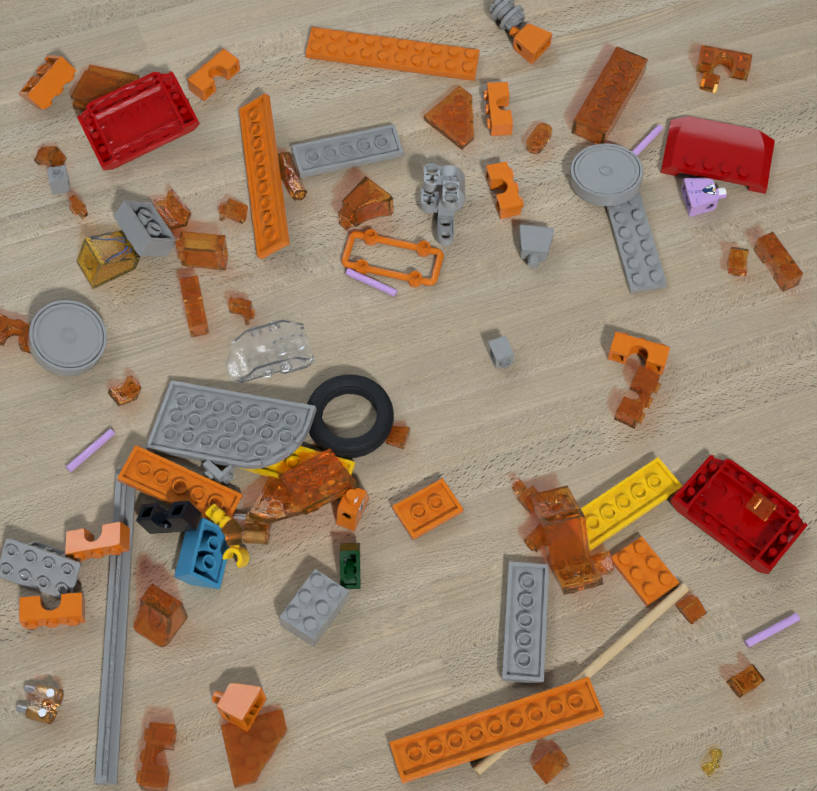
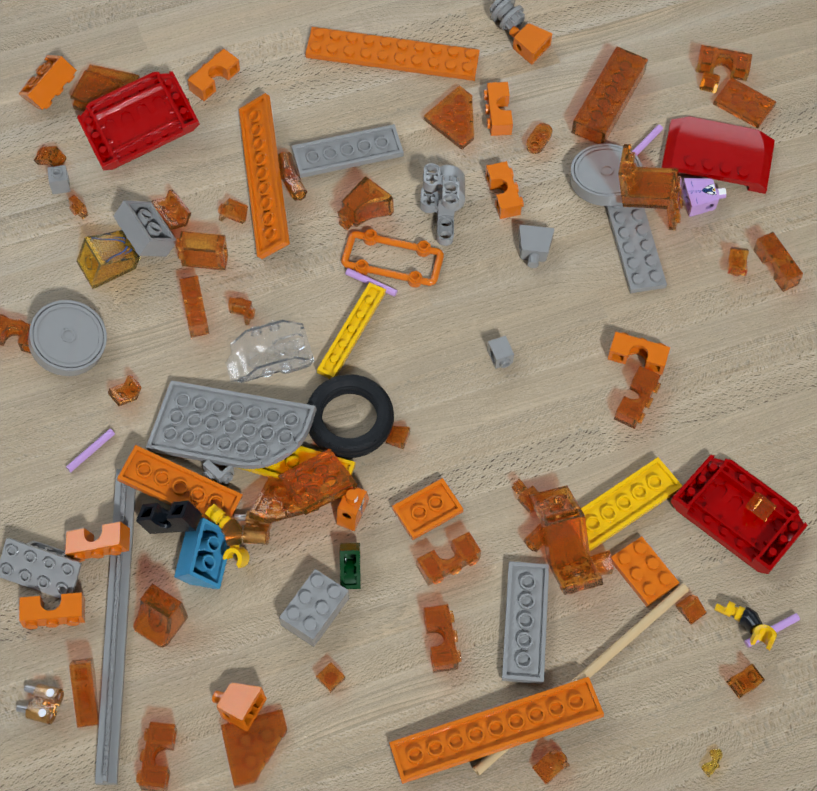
none -> clear orange slope [69,658,99,728]
none -> clear orange plate [316,662,345,693]
none -> yellow plate [317,282,386,379]
none -> clear orange arch [416,532,481,586]
none -> clear orange arch [423,604,462,673]
none -> clear orange bracket [618,144,684,230]
none -> clear orange plate [713,77,776,128]
none -> yellow piece [714,601,777,651]

